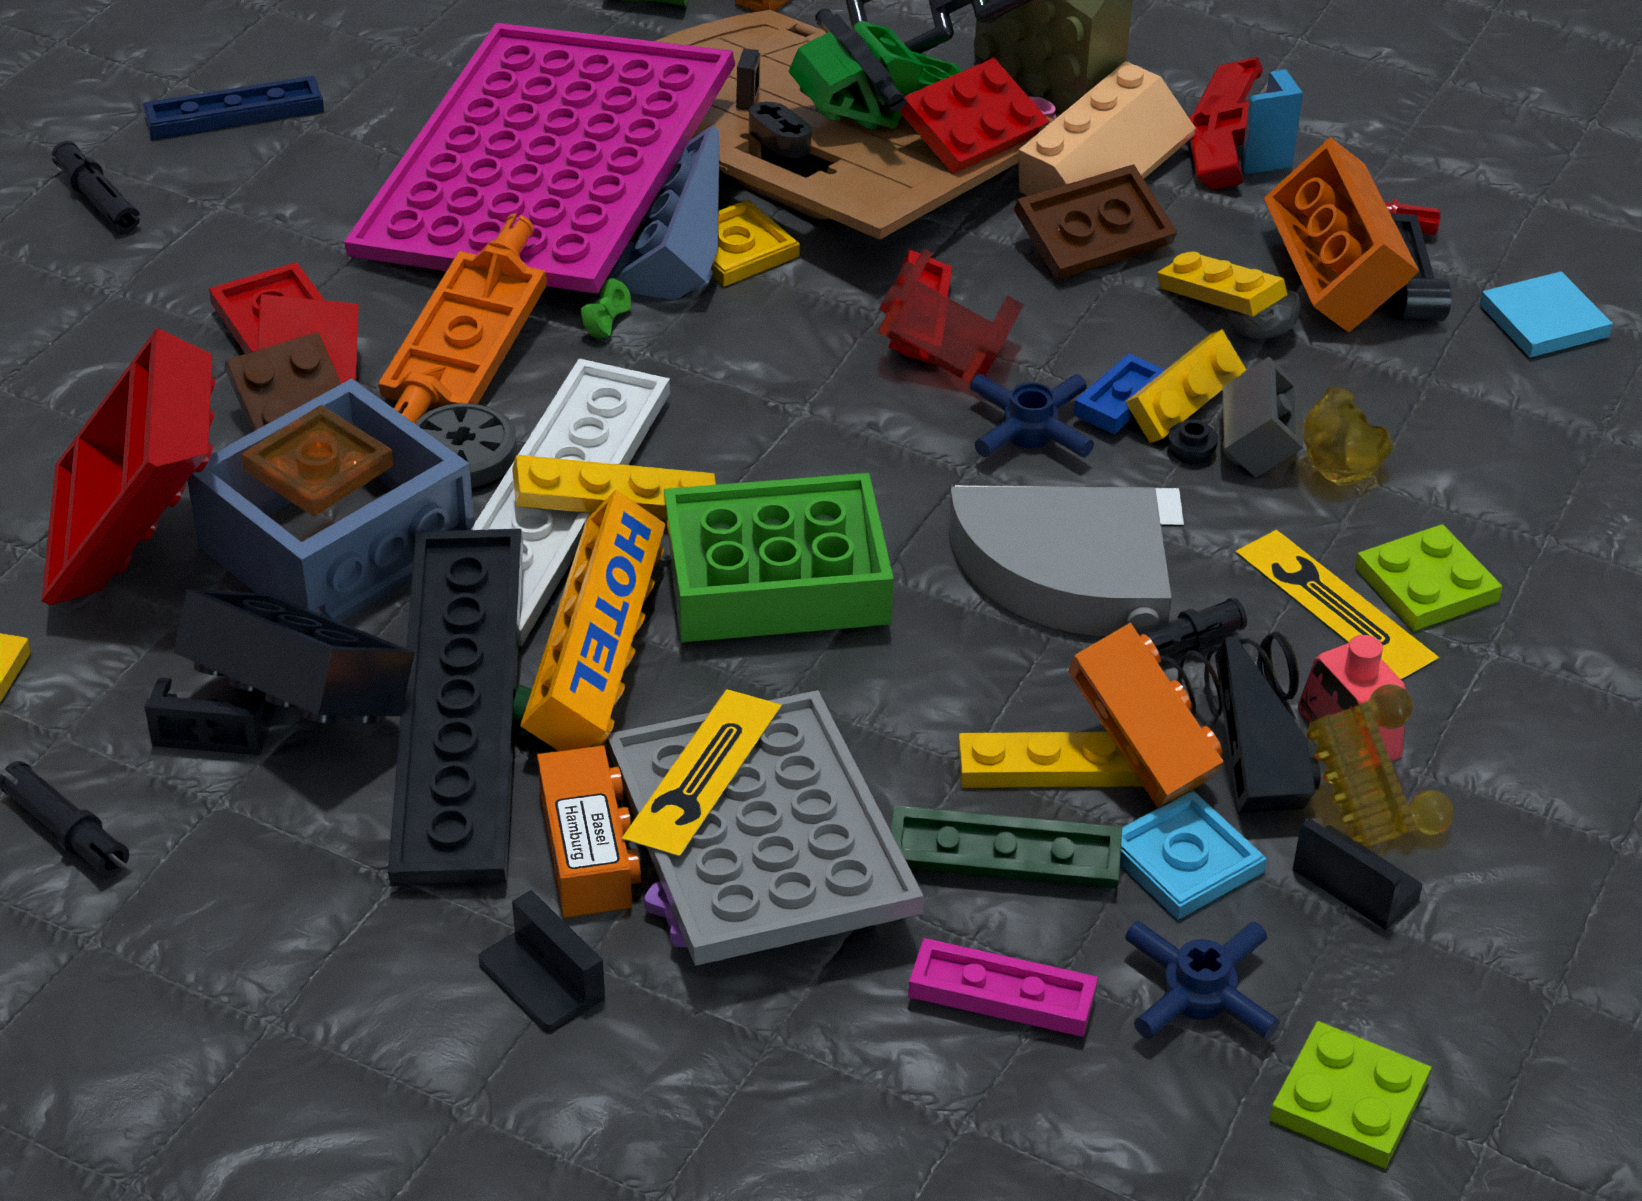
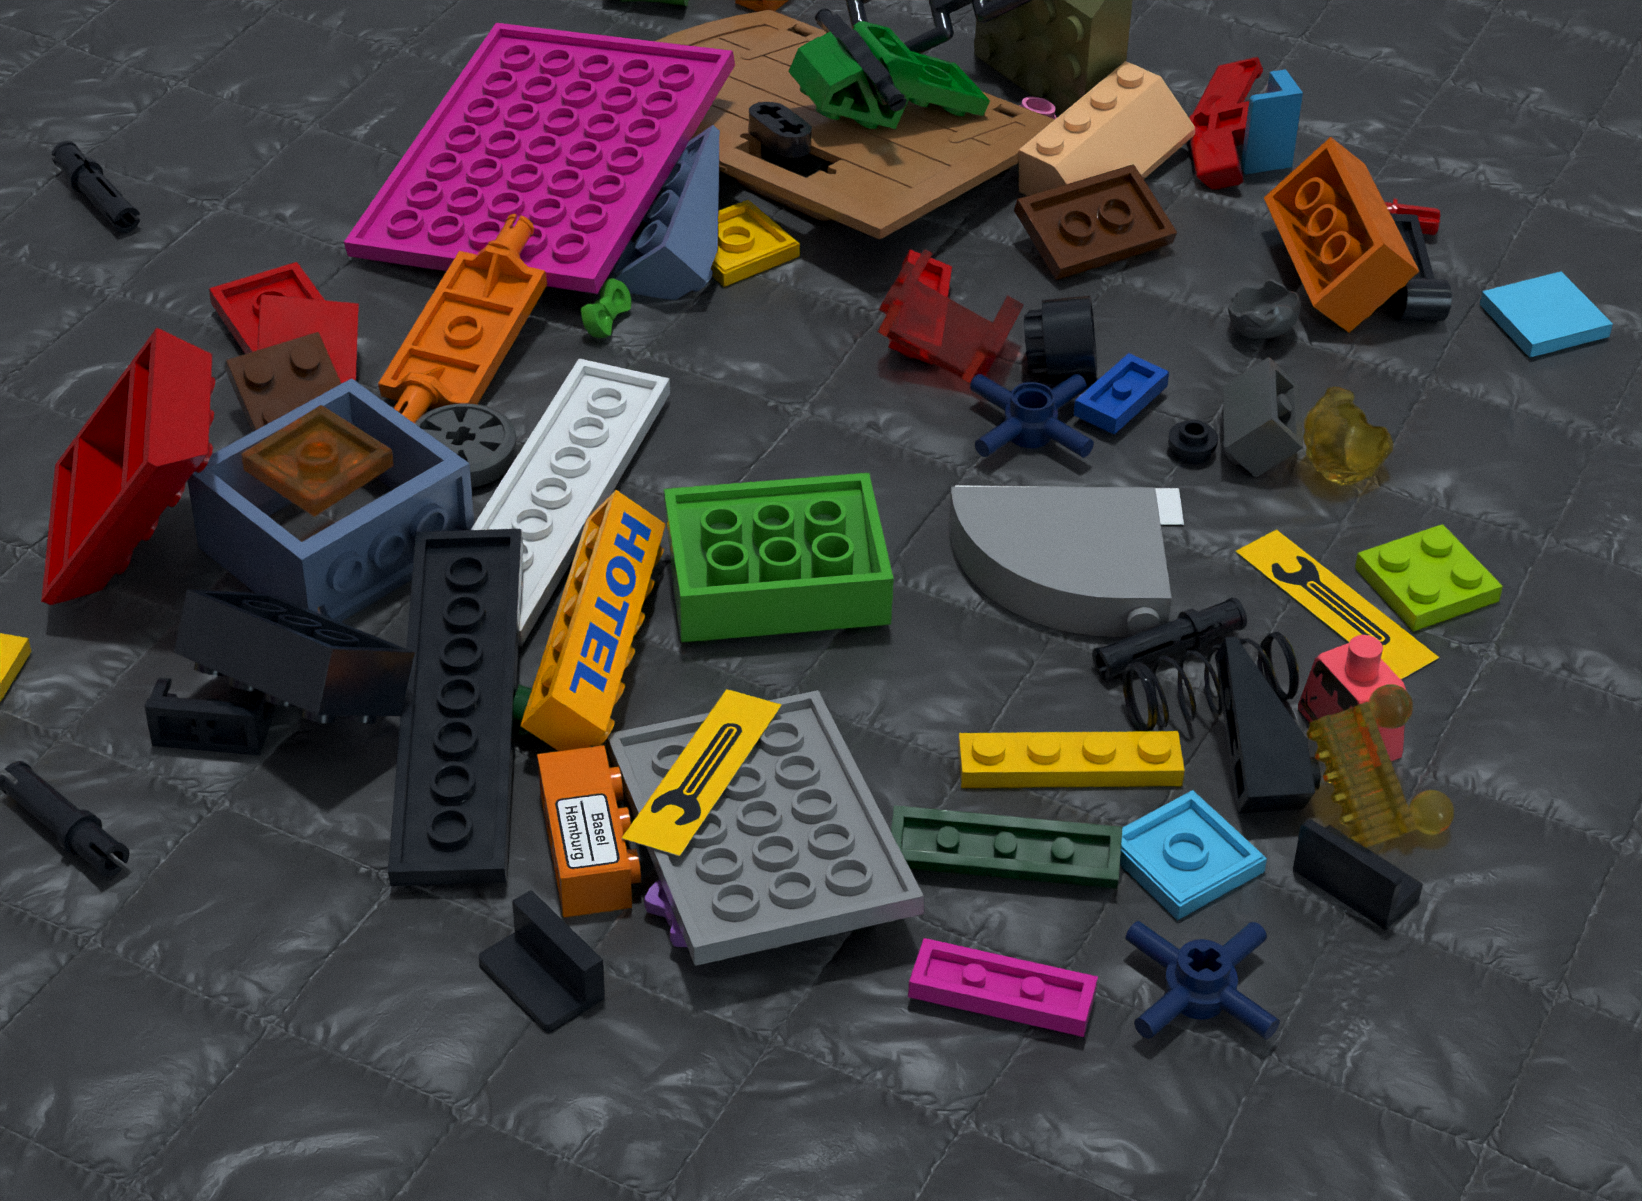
dark blue tile [143,76,324,140] -> none
yellow plate [512,455,716,520] -> none
black tile [736,49,761,109] -> none
red plate [899,58,1050,174] -> none
orange brick [1068,622,1224,808] -> none
yellow plate [1125,329,1246,443] -> none
yellow plate [1157,252,1288,316] -> none
lime plate [1269,1021,1432,1169] -> none
none -> black piece [1024,295,1098,382]

